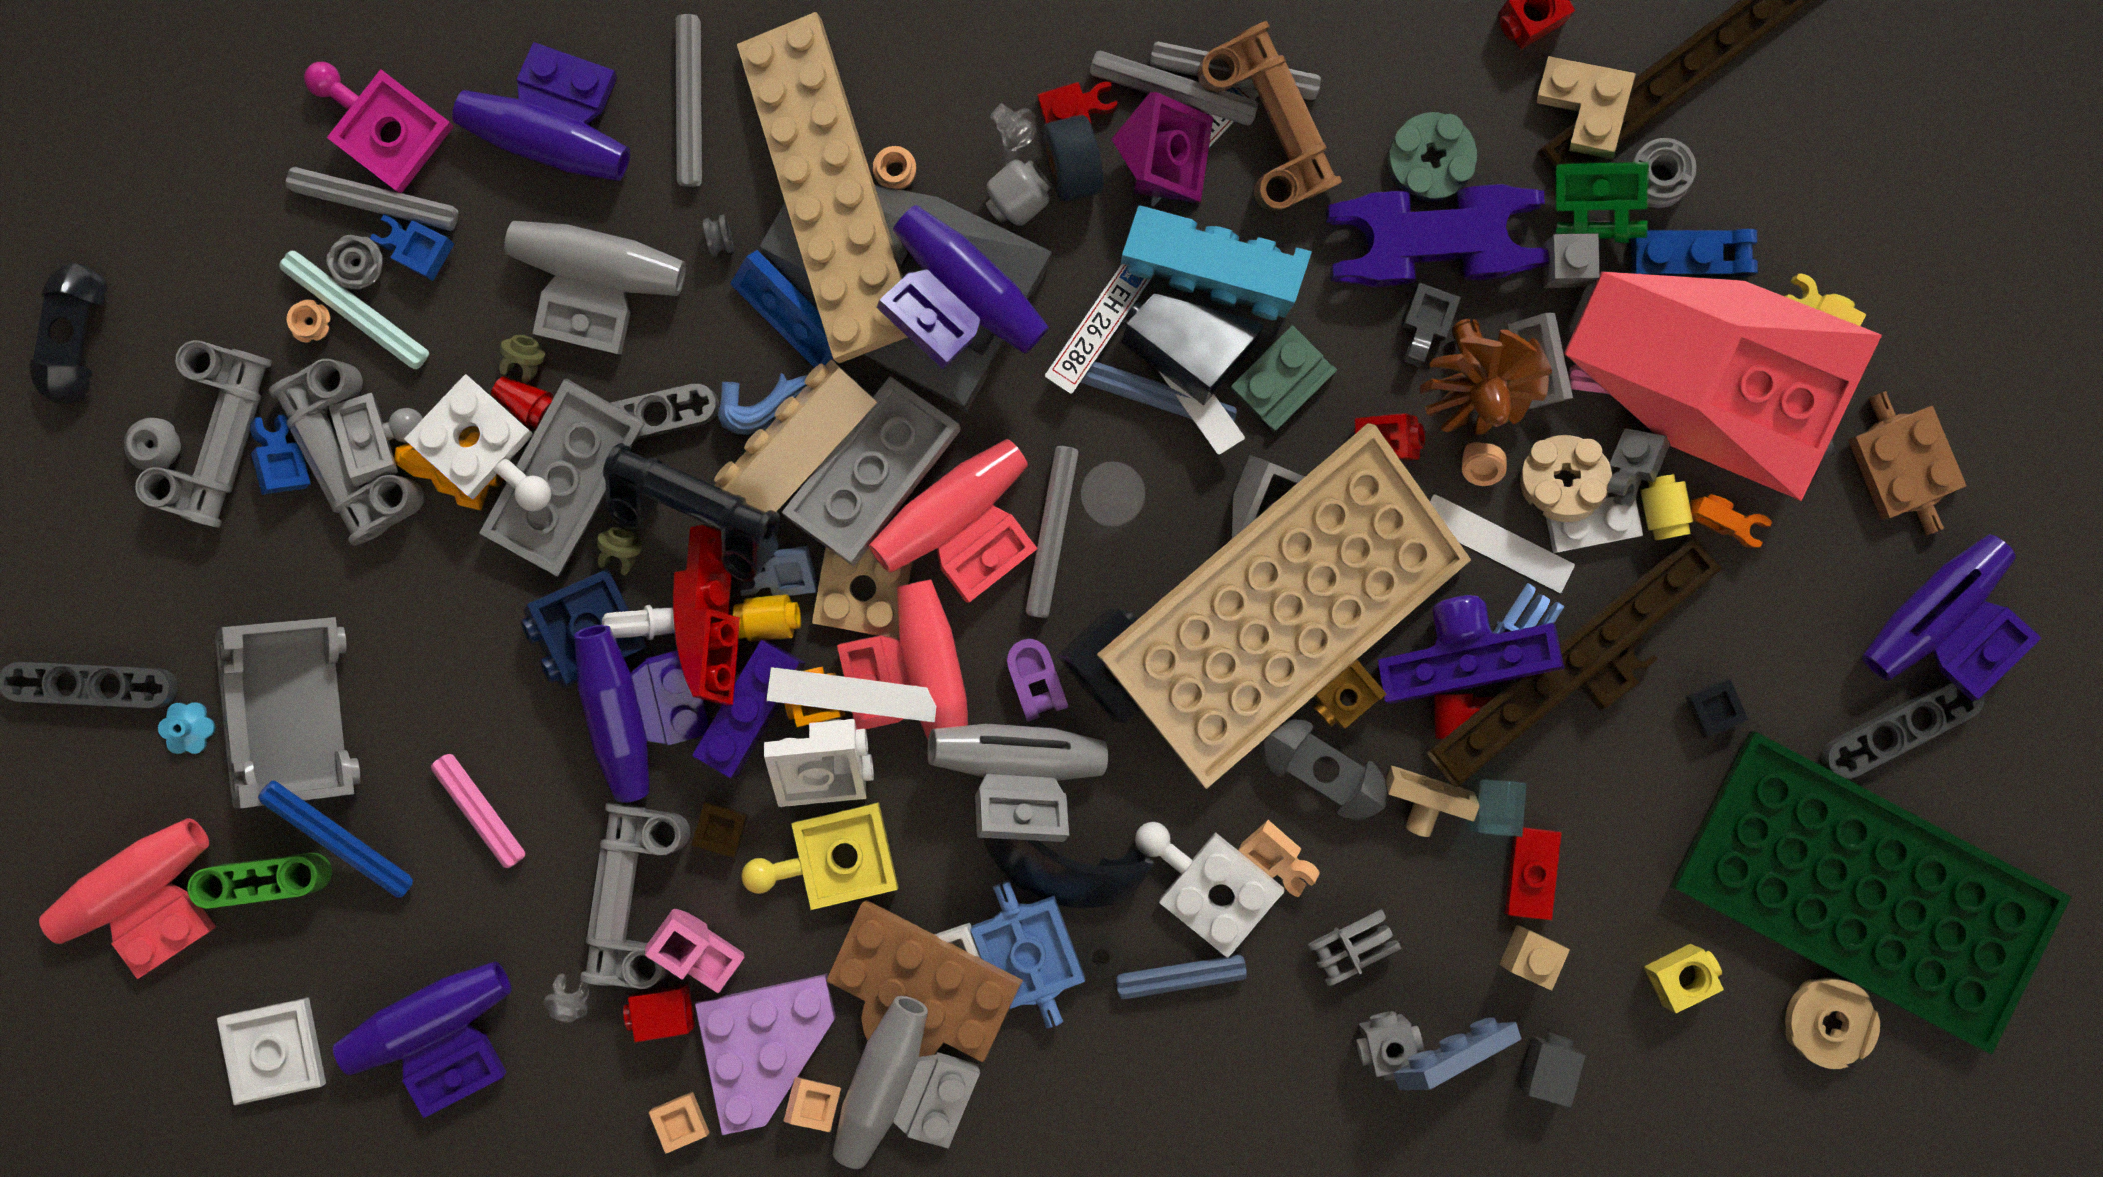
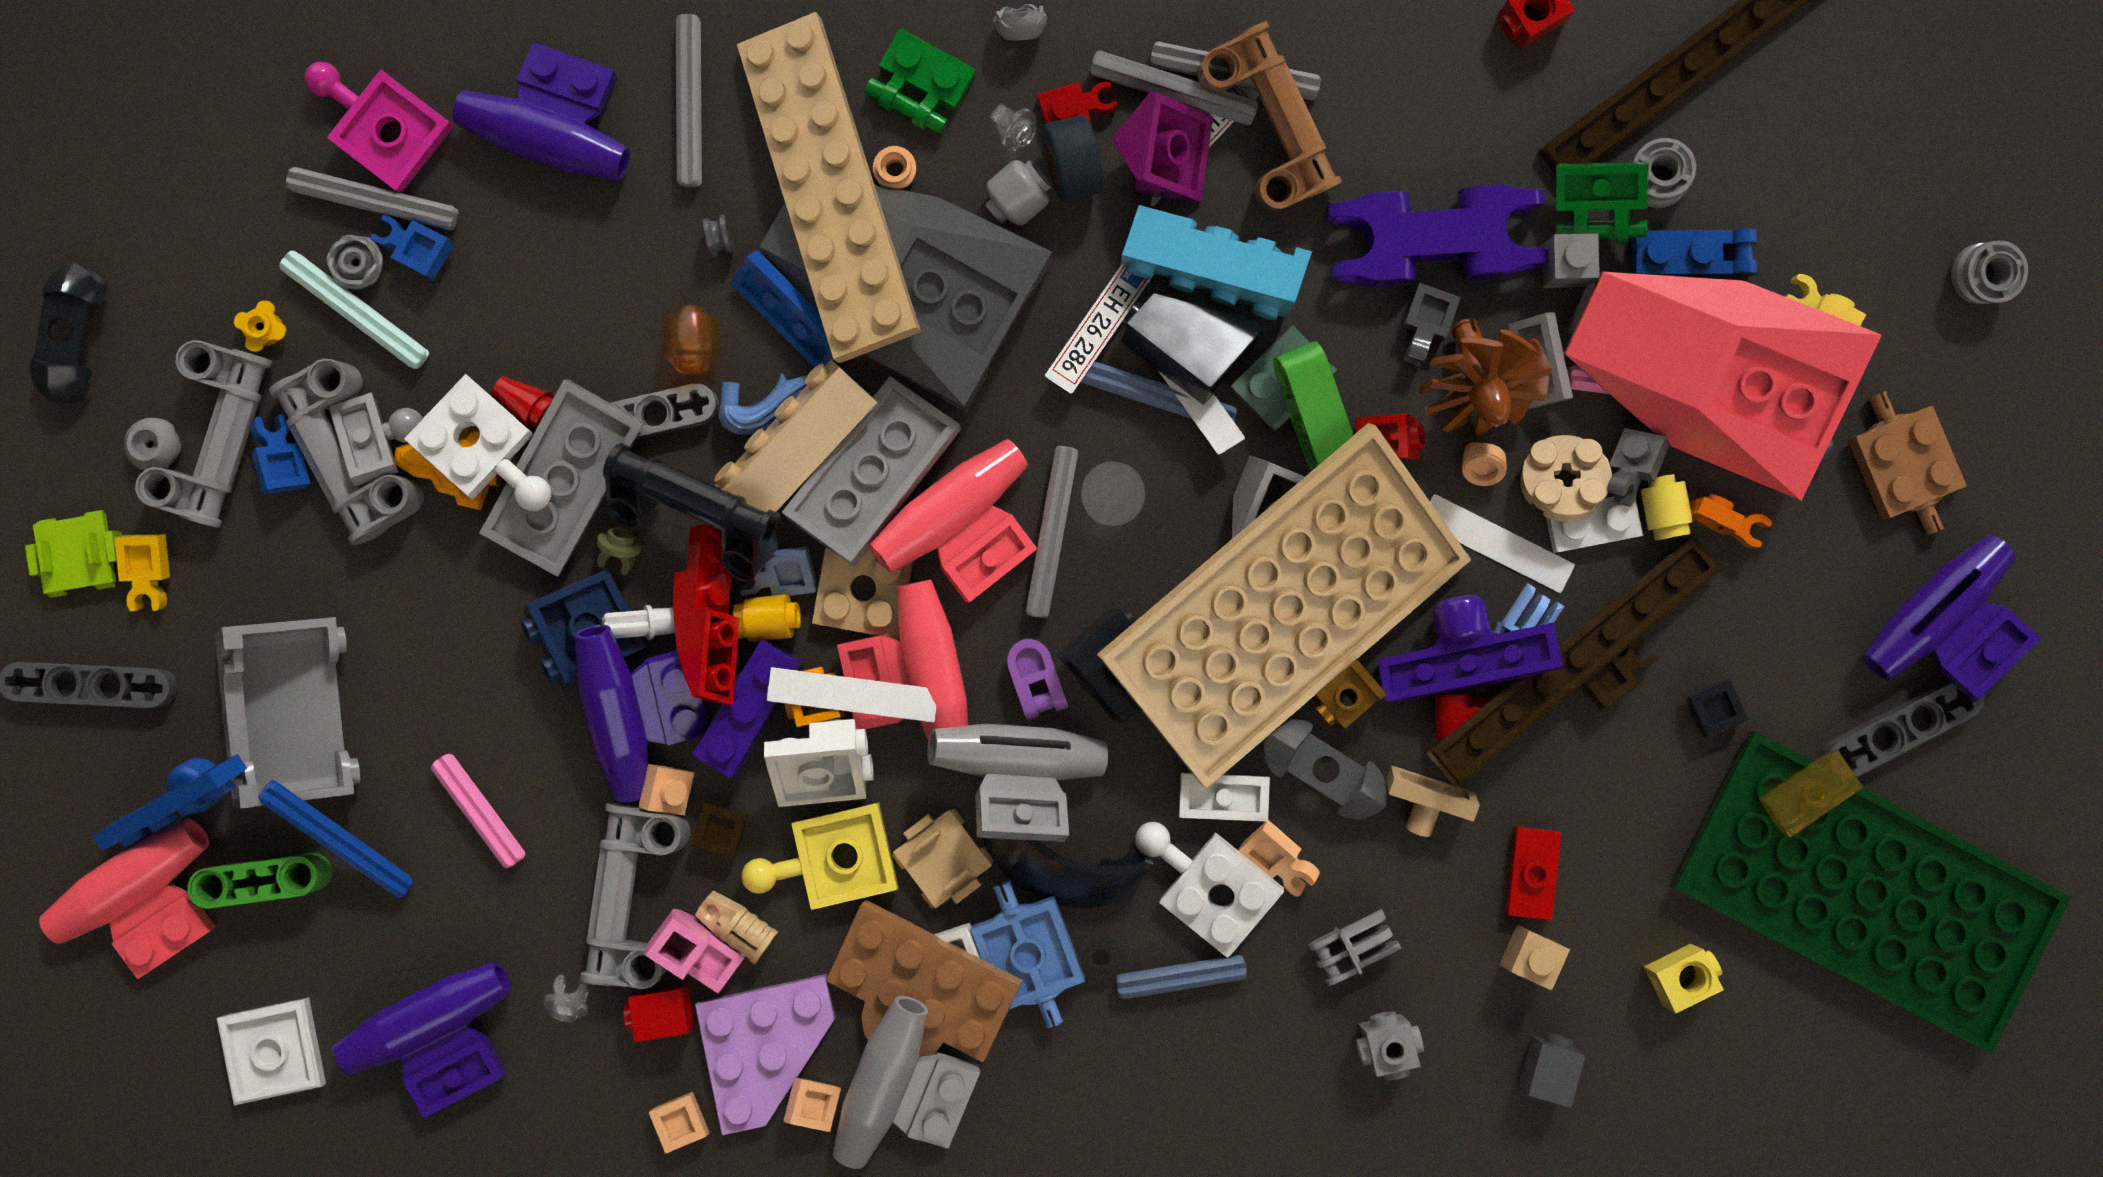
medium azure plant [158,702,216,754] -> none
light nougat plate [287,300,331,343] -> none
olive plate [499,335,545,384] -> none
light grey plate [504,221,686,355] -> none
dark purple plate [876,205,1049,369] -> none
sand green plate [1387,112,1477,202] -> none
sand blue plate [1393,1018,1522,1090] -> none
clear light blue panel [1469,779,1527,837] -> none
tan plate [1537,56,1636,159] -> none
tan plate [1785,977,1880,1069] -> none
none -> lime piece [25,510,122,598]
none -> blue plate [92,754,248,851]
none -> yellow plate [114,534,170,612]
none -> yellow plate [234,301,287,352]
none -> light nougat plate [638,764,694,816]
none -> clear orange head [663,305,720,374]
none -> tan hinge [695,891,778,964]
none -> green plate [864,28,976,135]
none -> tan piece [892,808,994,909]
none -> light grey plate [993,4,1047,41]
none -> white plate [1178,773,1270,822]
none -> bright green beam [1273,341,1354,471]
none -> clear yellow plate [1759,750,1863,837]
none -> light grey wheel [1951,241,2028,304]

